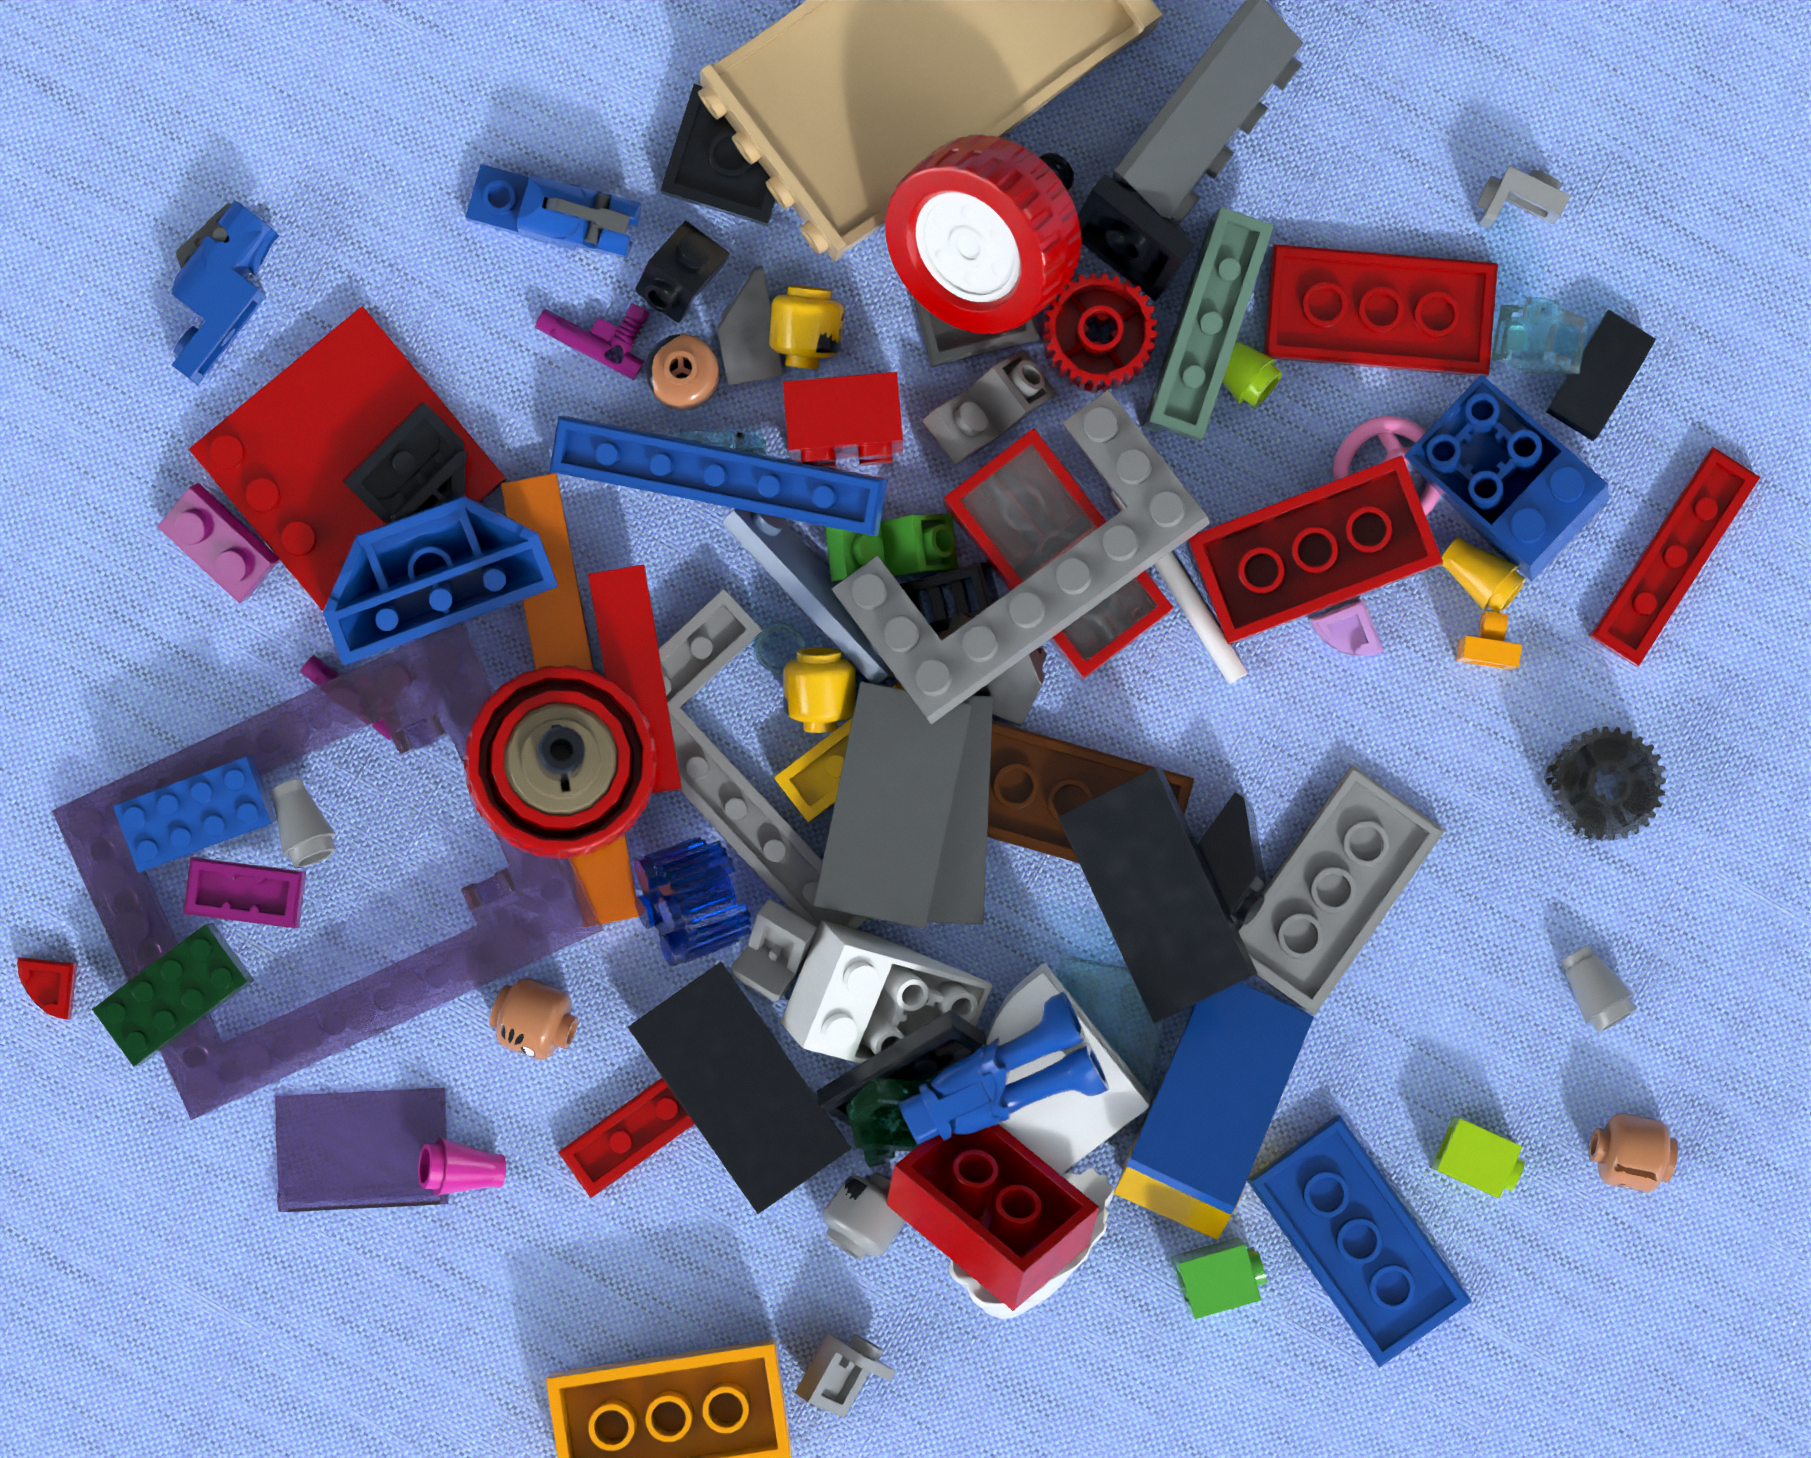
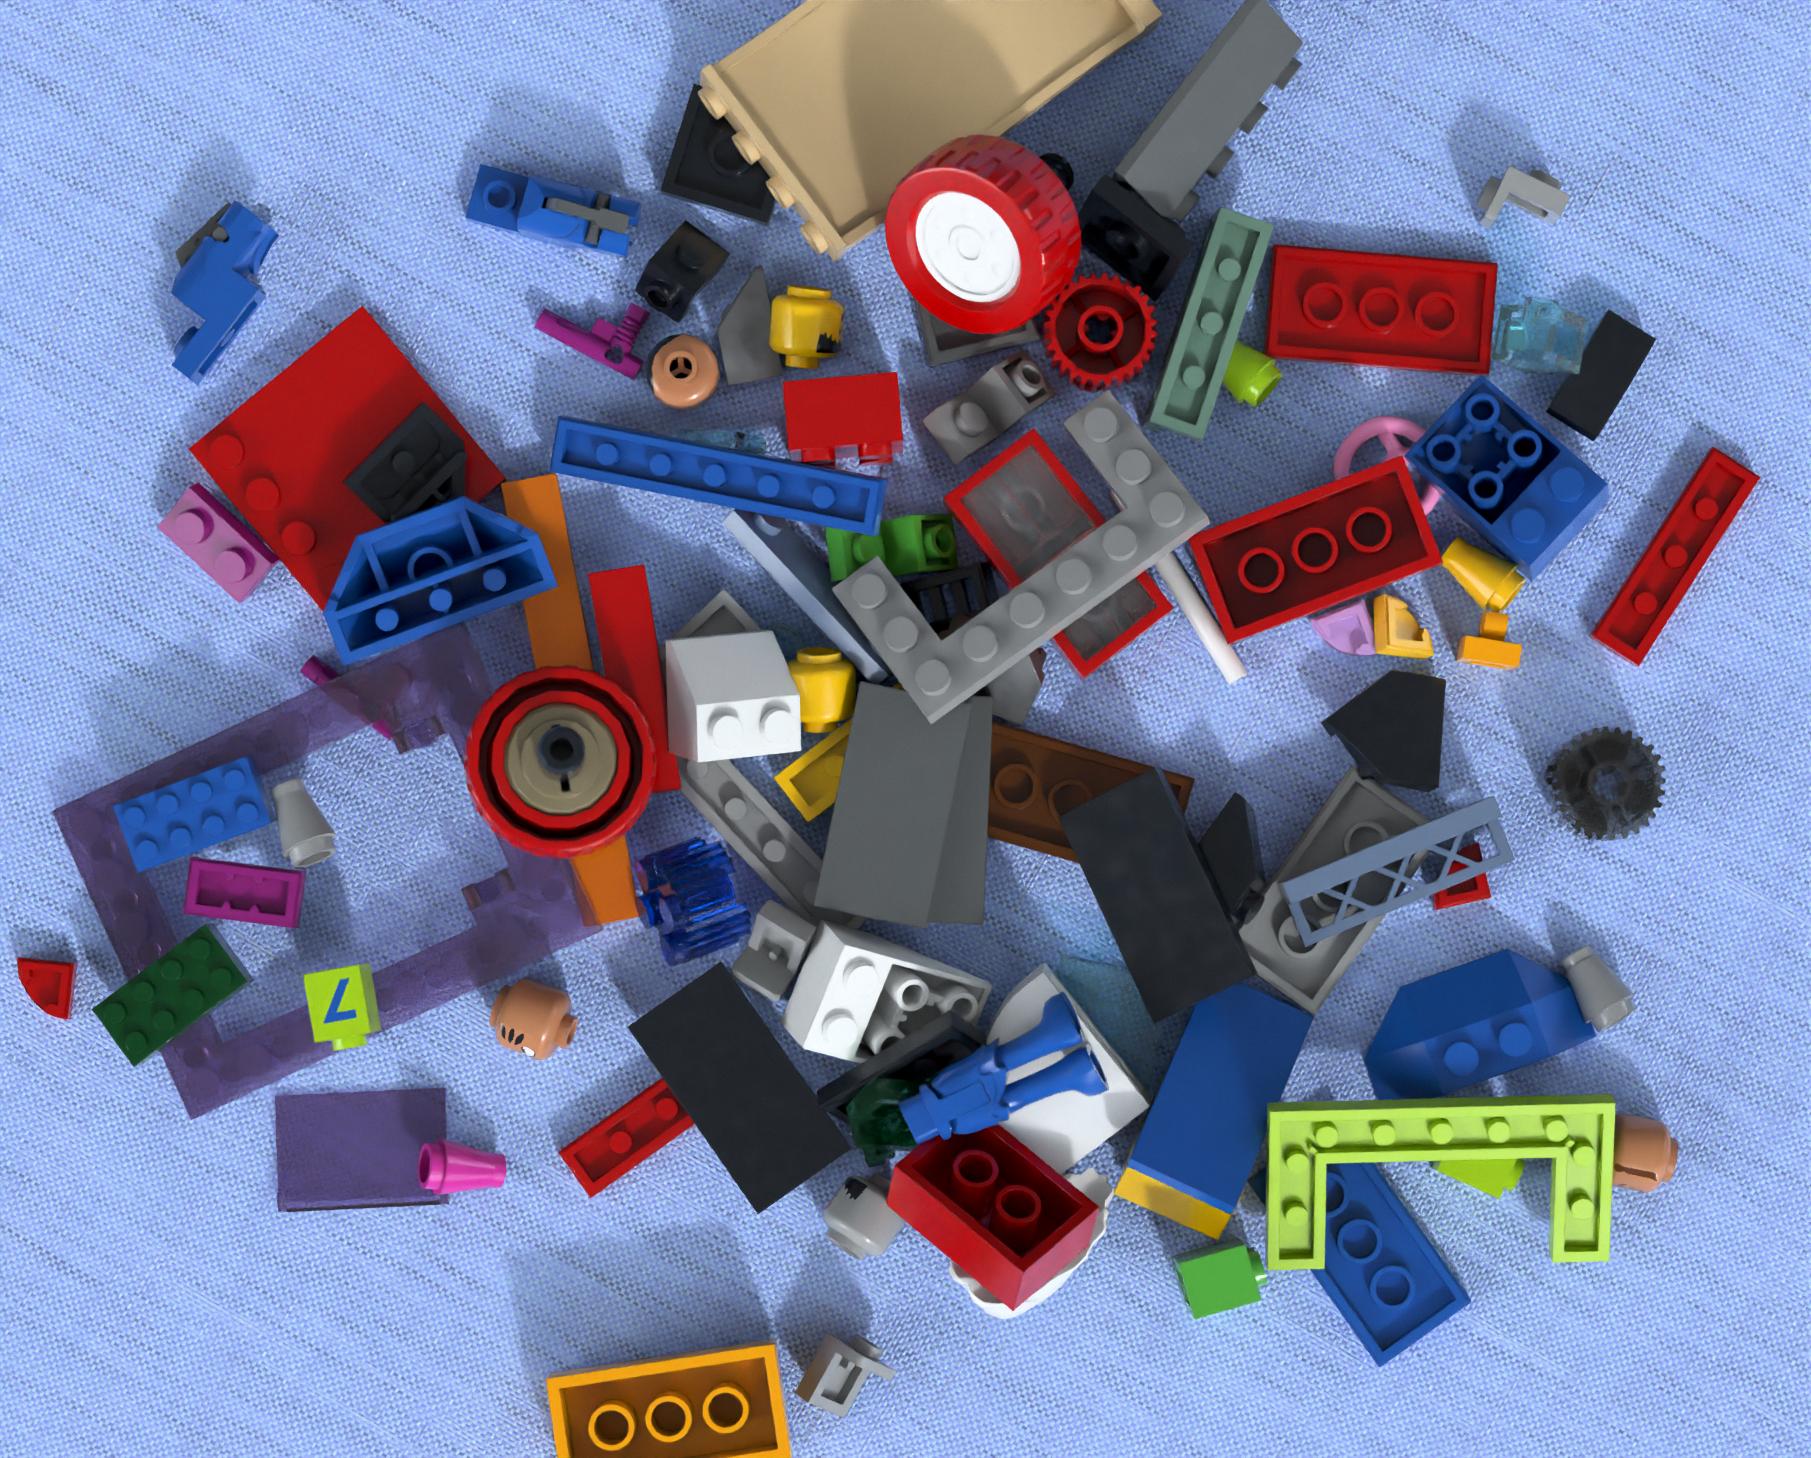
none -> lime brick [303,963,382,1051]
none -> white slope [665,630,801,762]
none -> lime plate [1265,1094,1616,1270]
none -> sand blue fence [1278,795,1515,947]
none -> black slope [1320,670,1446,793]
none -> blue wedge [1363,949,1596,1100]
none -> yellow tile [1373,594,1434,660]
none -> red tile [1433,843,1491,910]

